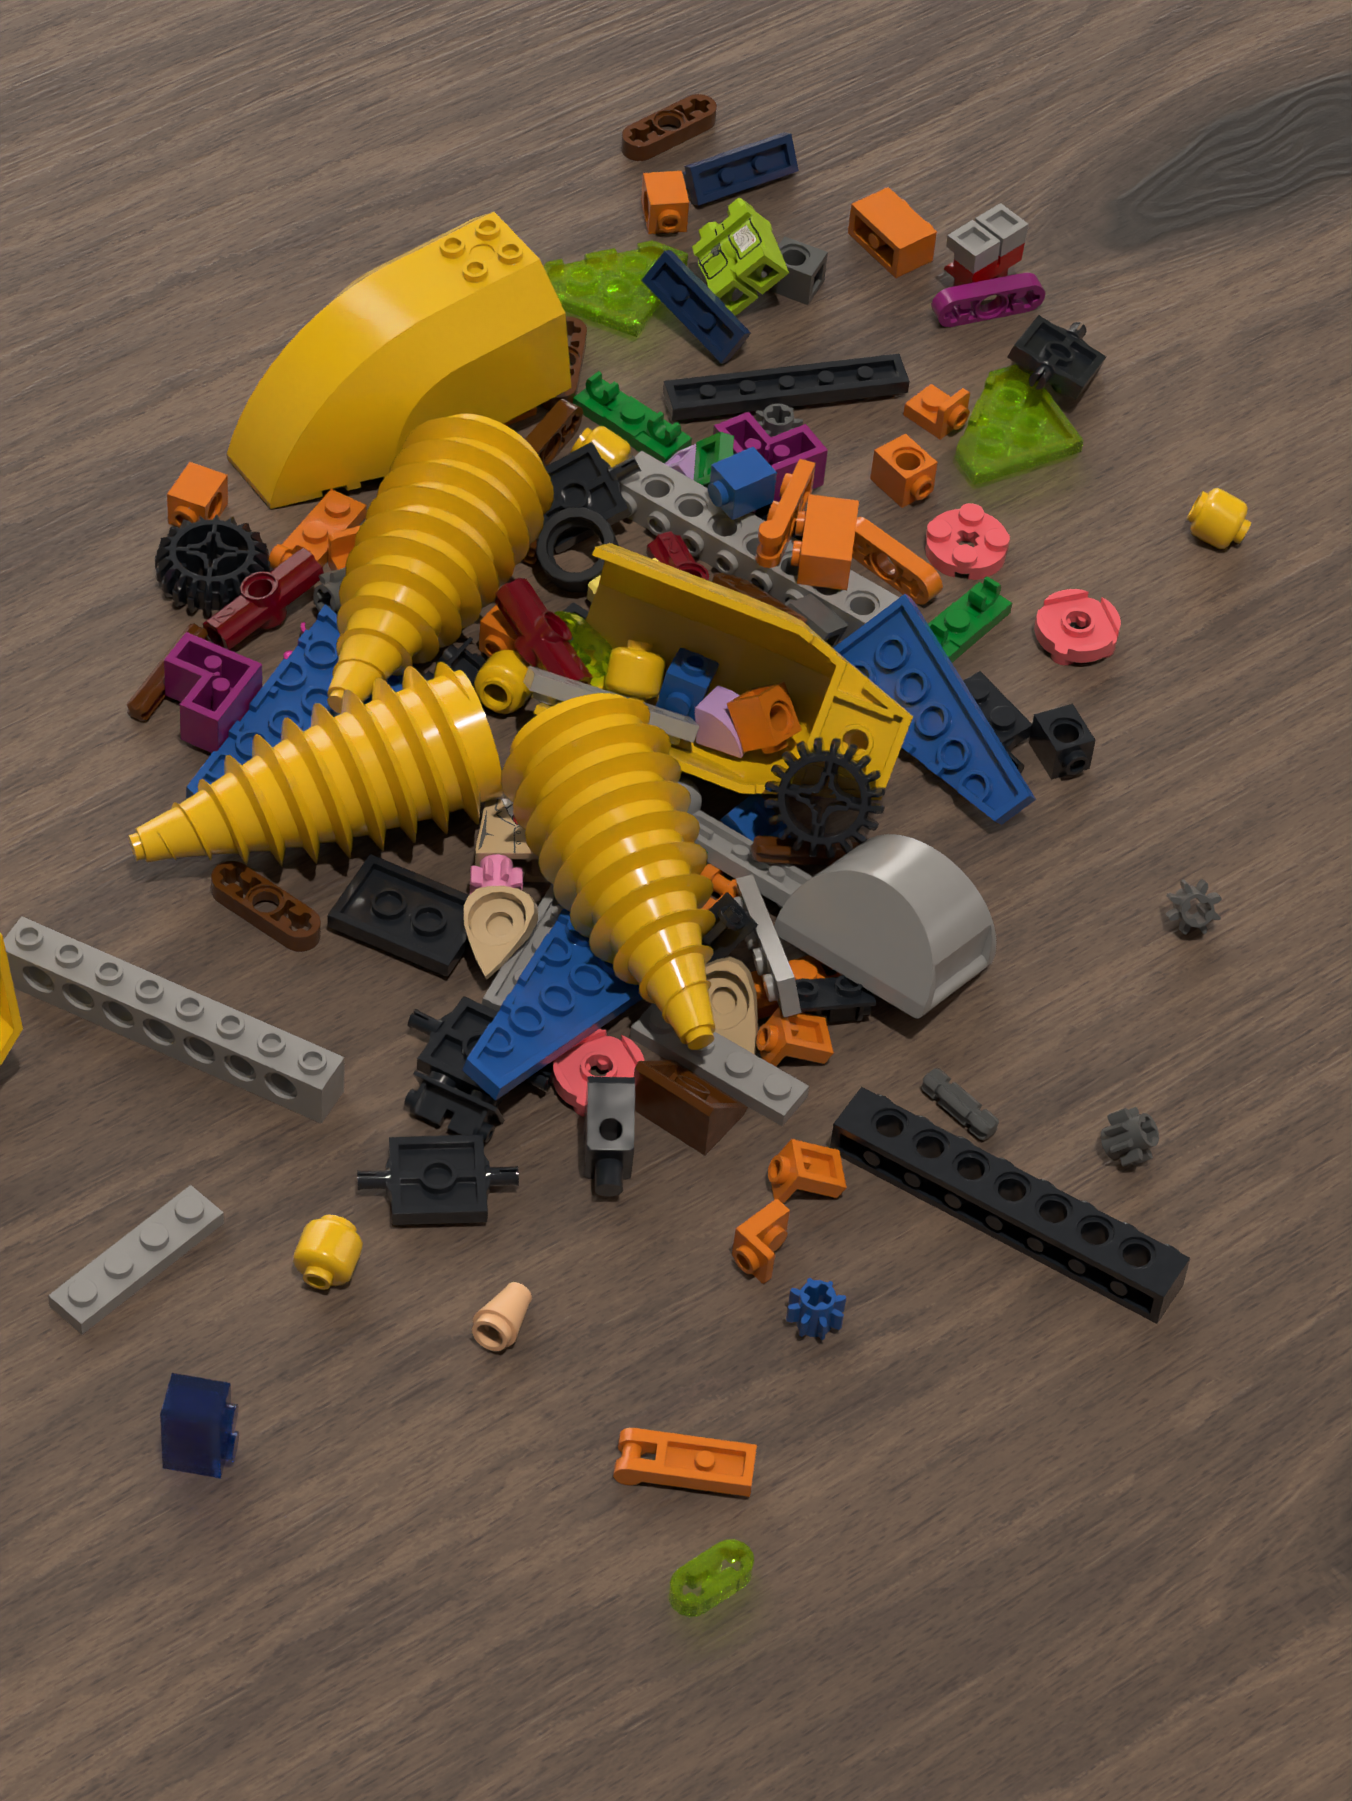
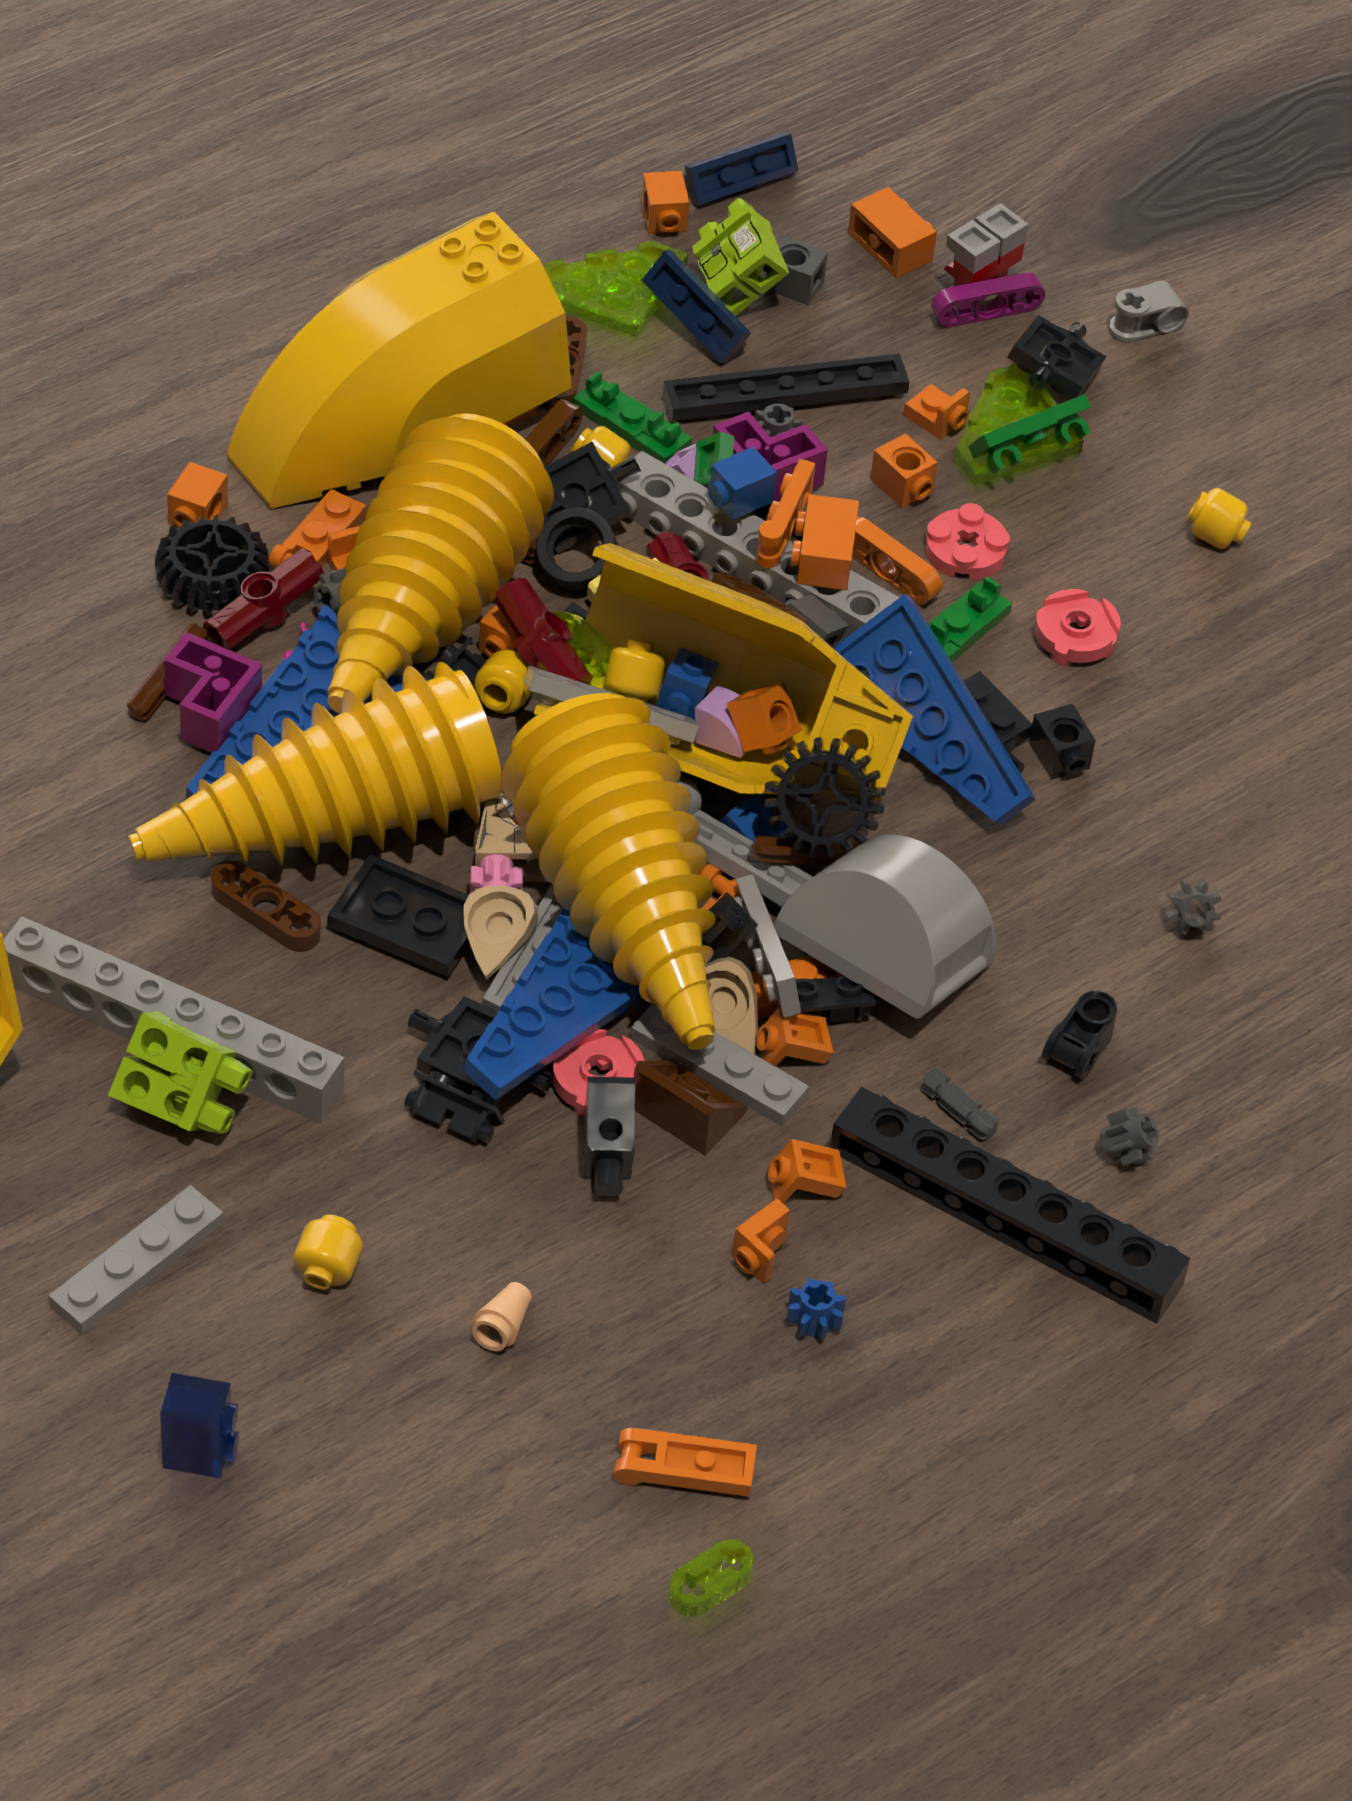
black plate [357,1134,519,1225] -> none
reddish brown beam [621,94,717,161] -> none
none -> lime hips [108,1011,253,1134]
none -> green plate [968,394,1091,474]
none -> black piece [1042,991,1117,1080]
none -> light grey piece [1108,280,1189,343]

